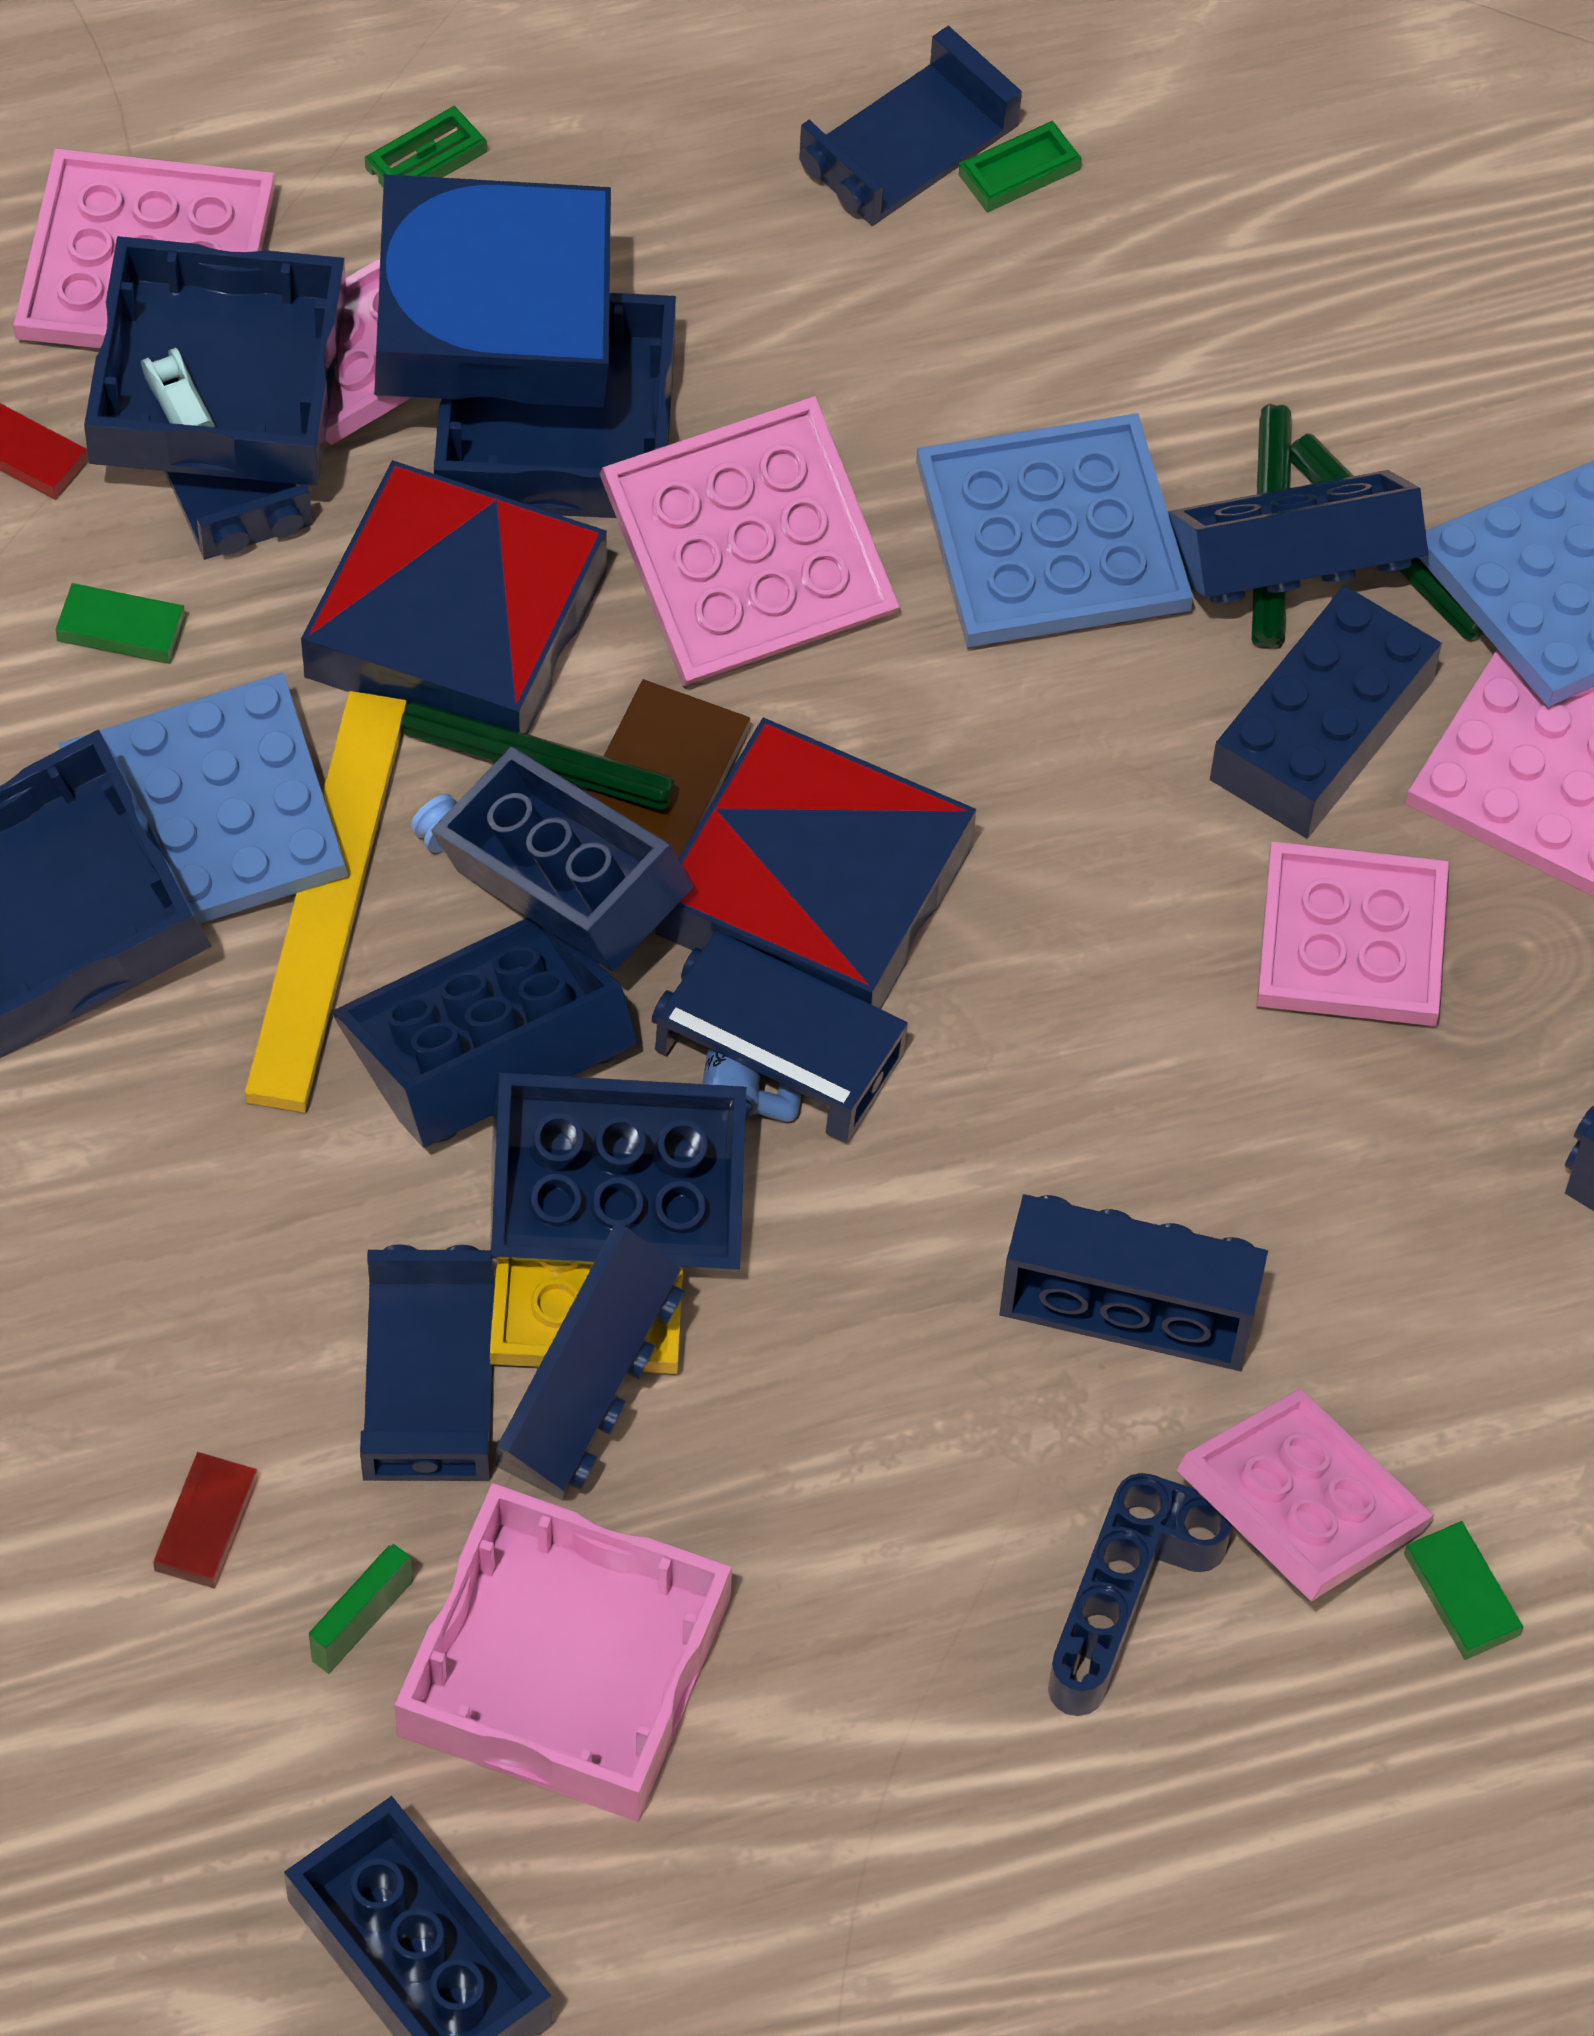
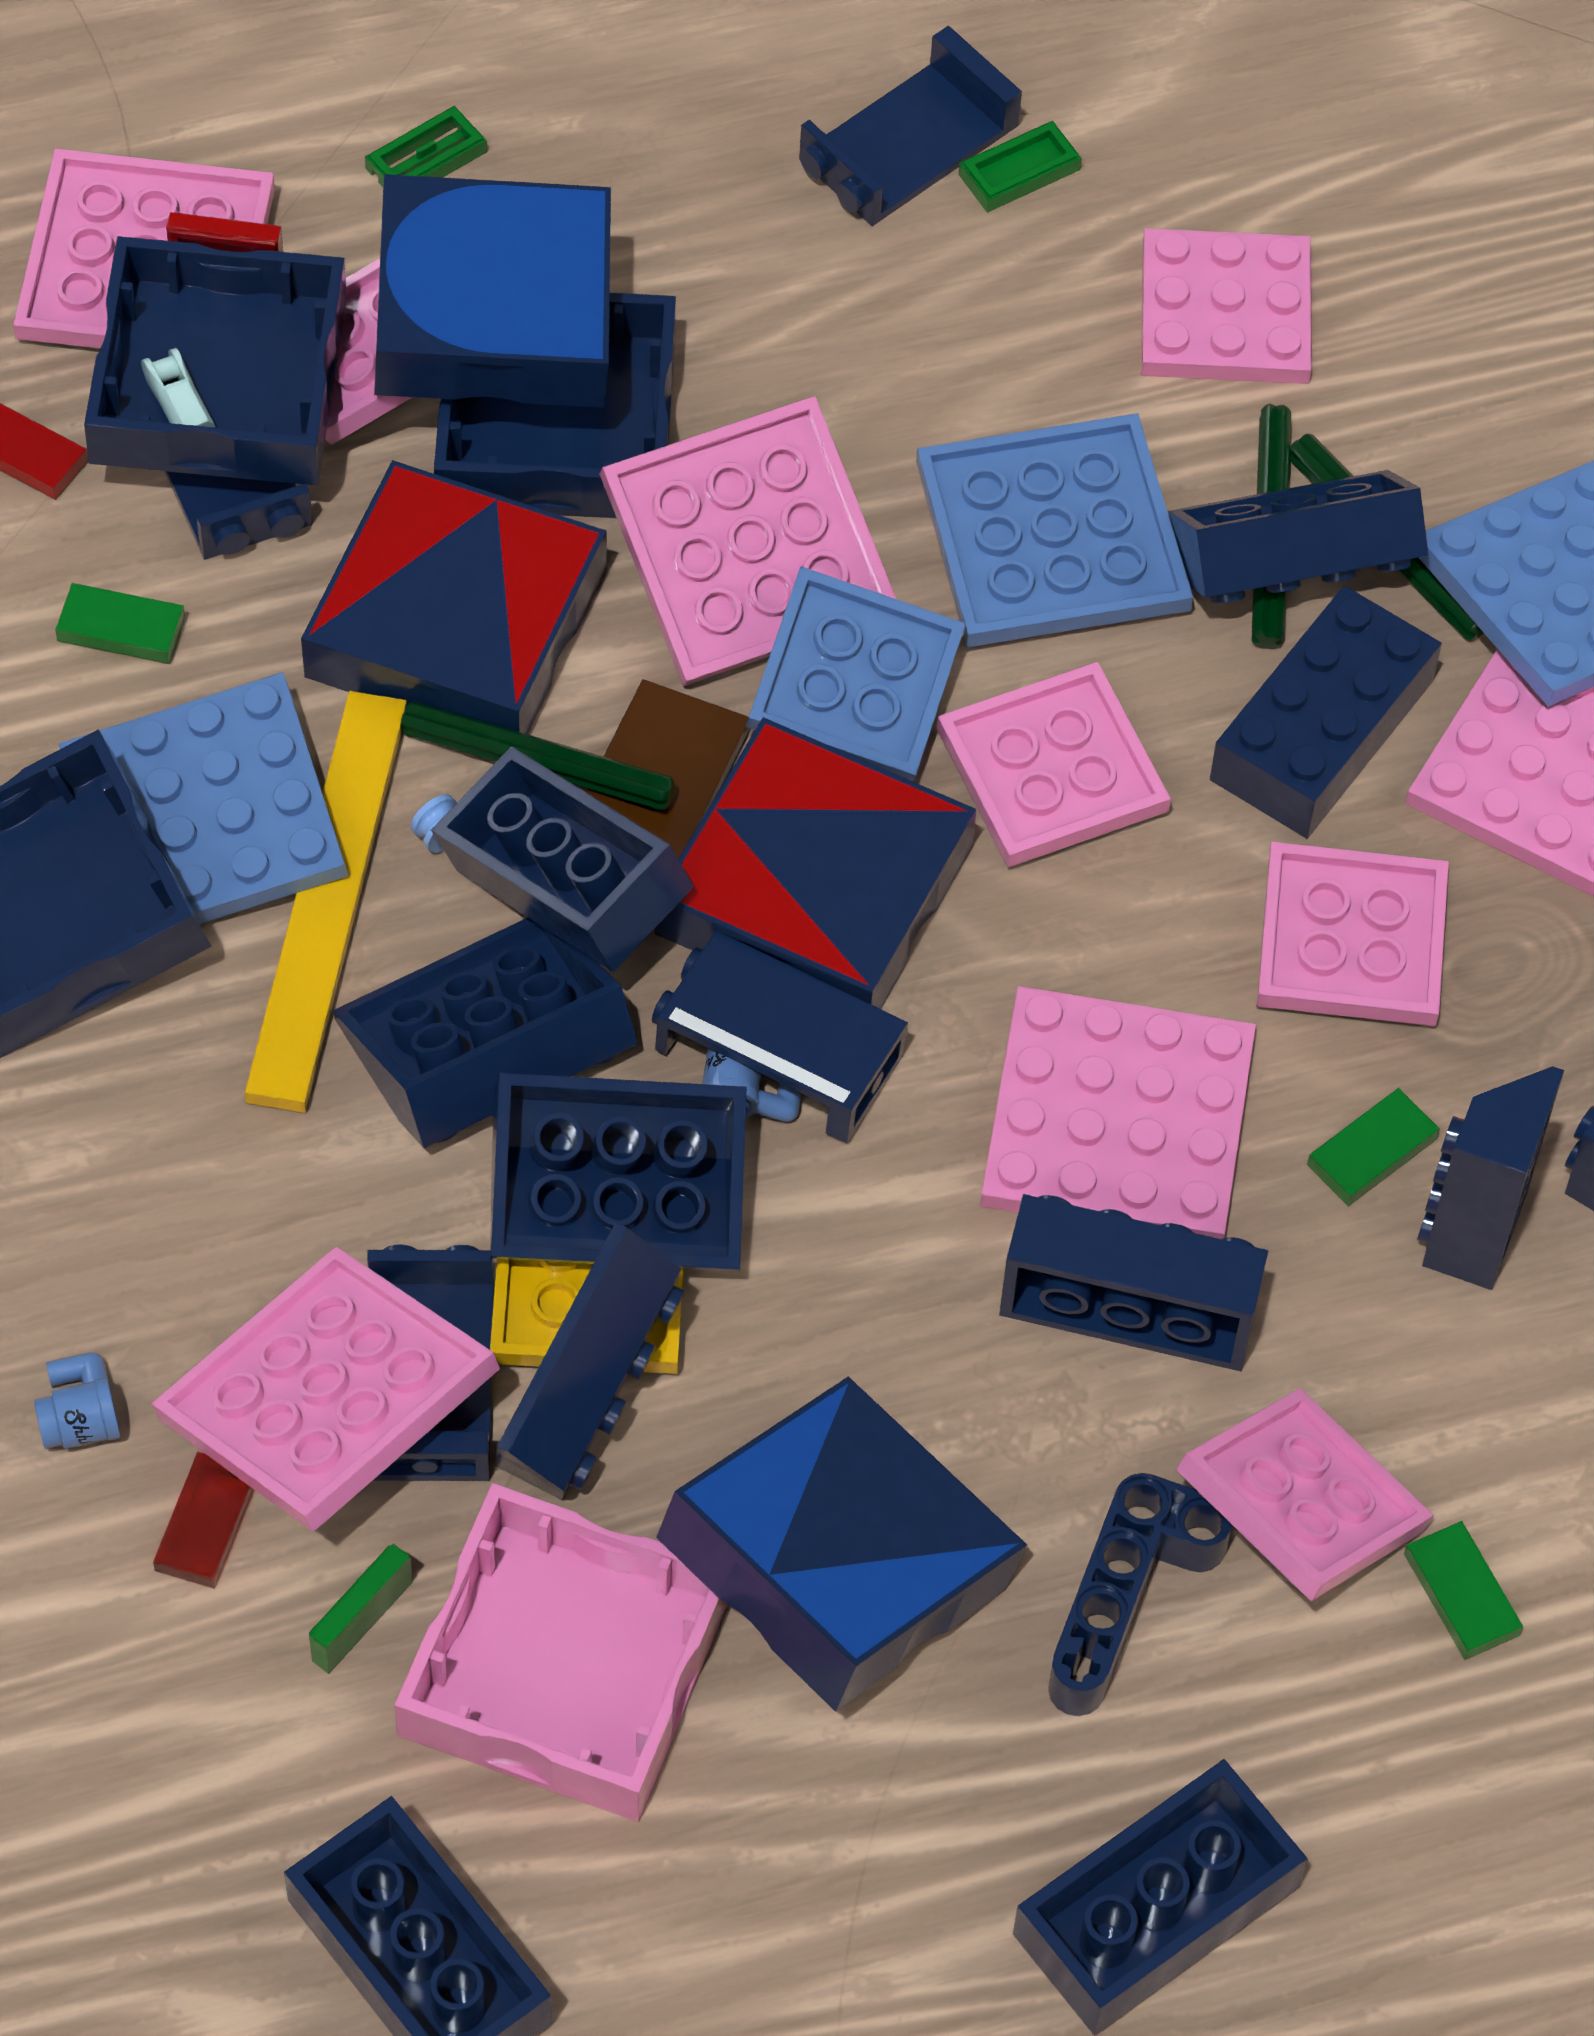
none -> medium blue piece [34,1352,121,1449]
none -> bright pink plate [151,1246,500,1532]
none -> red tile [166,212,284,252]
none -> dark blue tile [656,1376,1027,1712]
none -> medium blue plate [745,566,966,781]
none -> bright pink plate [937,662,1171,868]
none -> bright pink plate [980,986,1256,1239]
none -> dark blue brick [1013,1759,1308,2036]
none -> bright pink plate [1141,228,1311,384]
none -> green tile [1307,1087,1440,1206]
none -> dark blue slope [1417,1066,1565,1290]

